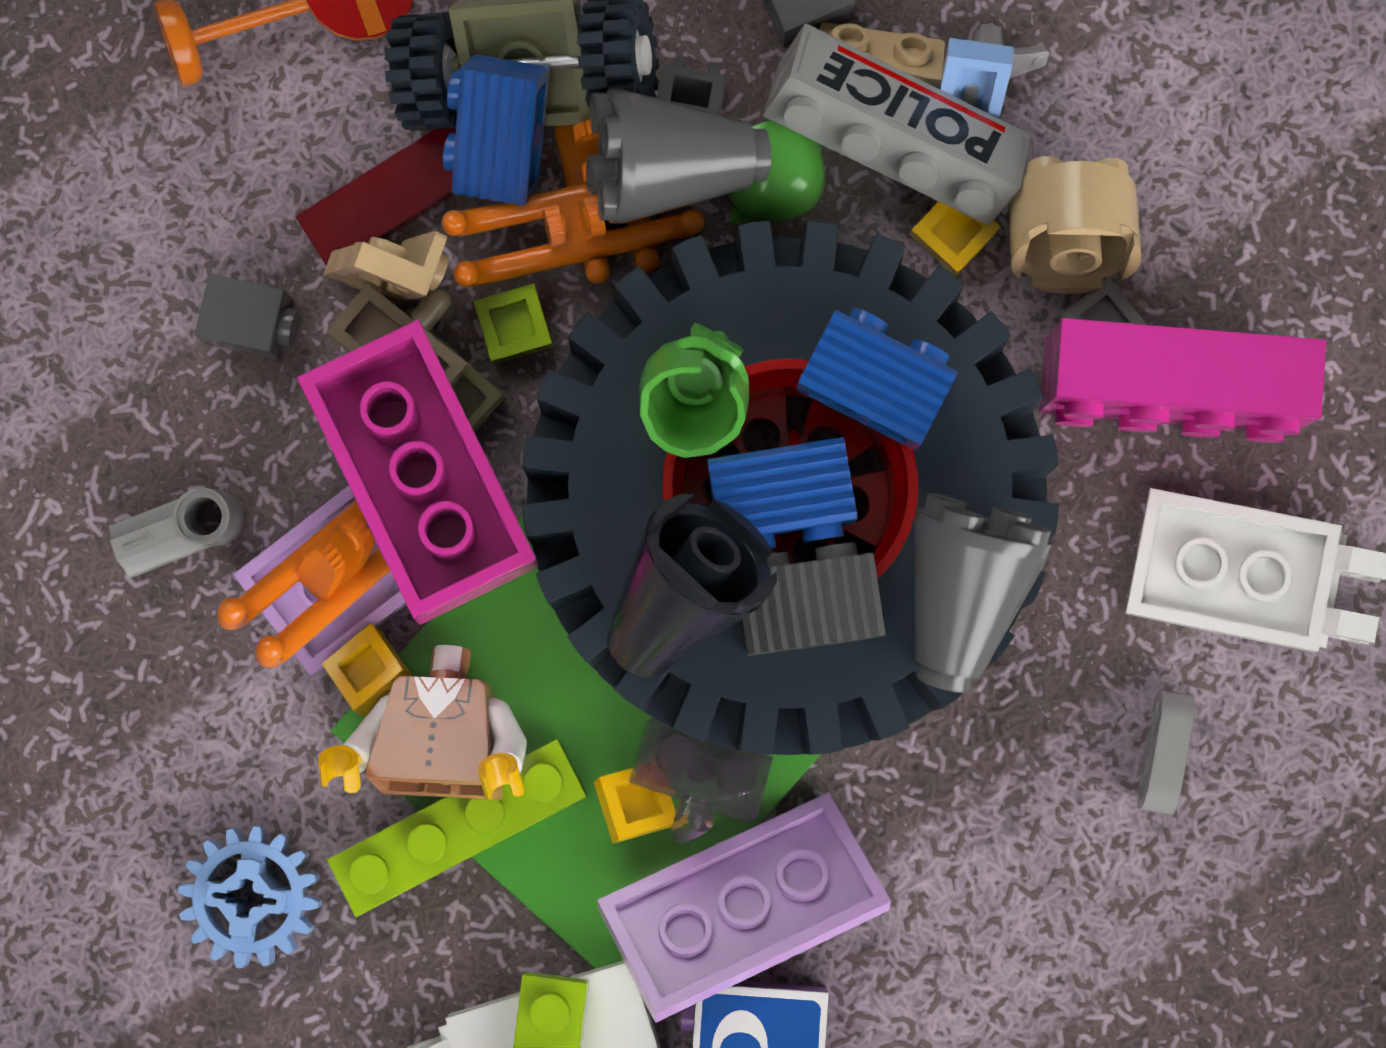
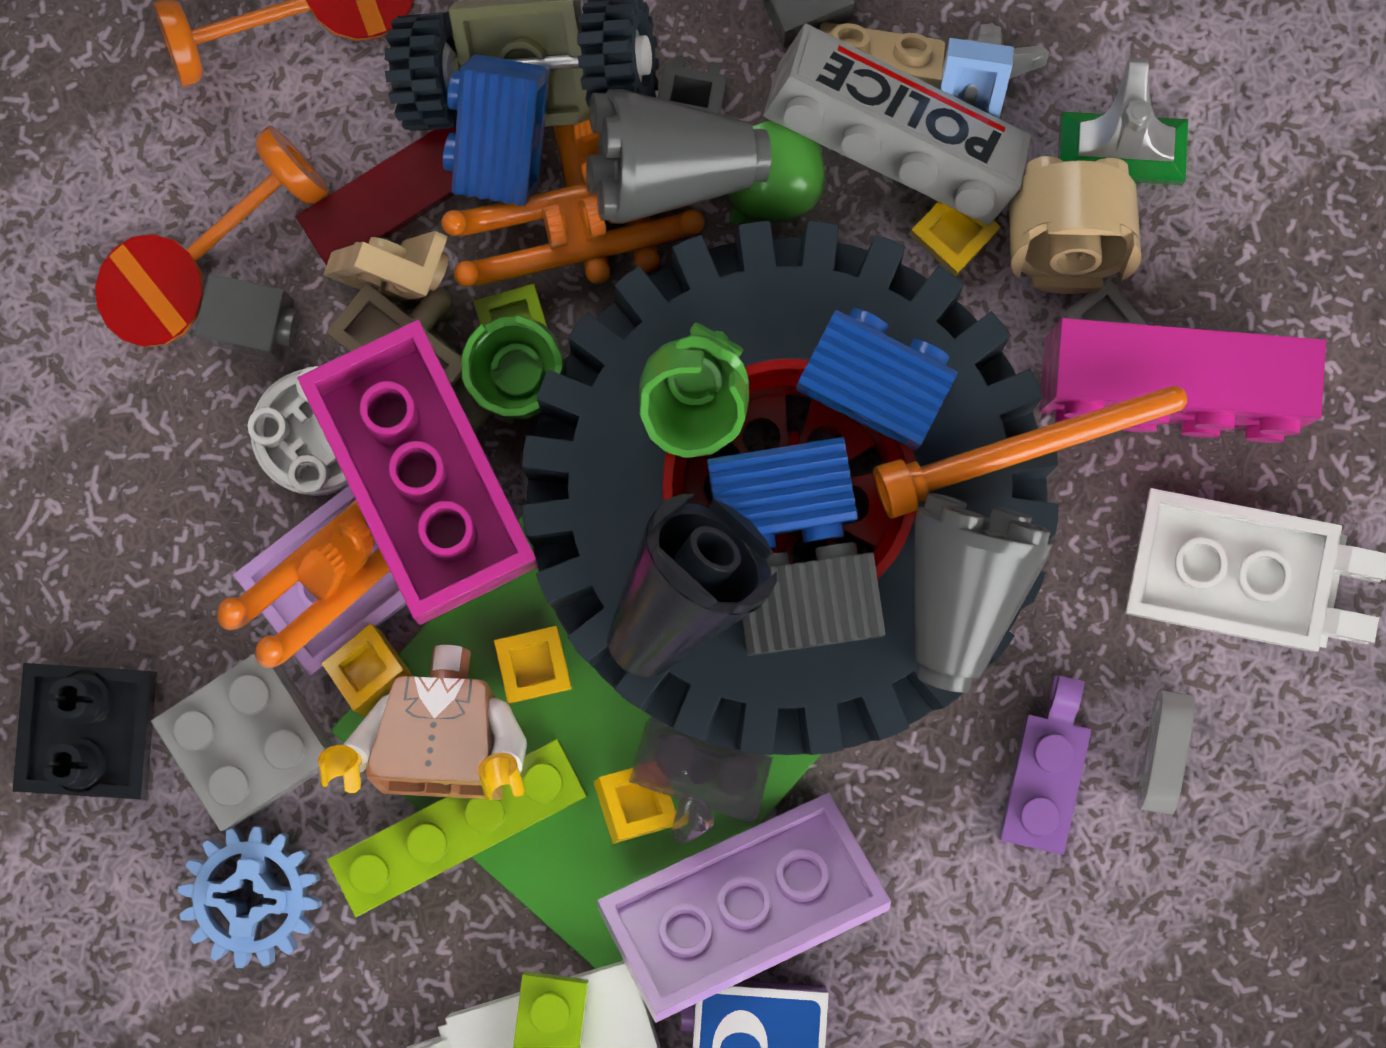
light grey piece [109,487,245,578] -> none
none -> black plate [12,663,157,800]
none -> piece [95,126,330,347]
none -> light grey brick [151,653,334,831]
none -> white tile [248,366,349,496]
none -> bright green helmet [461,315,566,420]
none -> yellow plate [494,626,572,704]
none -> orange piece [874,385,1188,519]
none -> medium lavender plate [999,675,1092,855]
none -> flat silver piece [1058,57,1188,185]

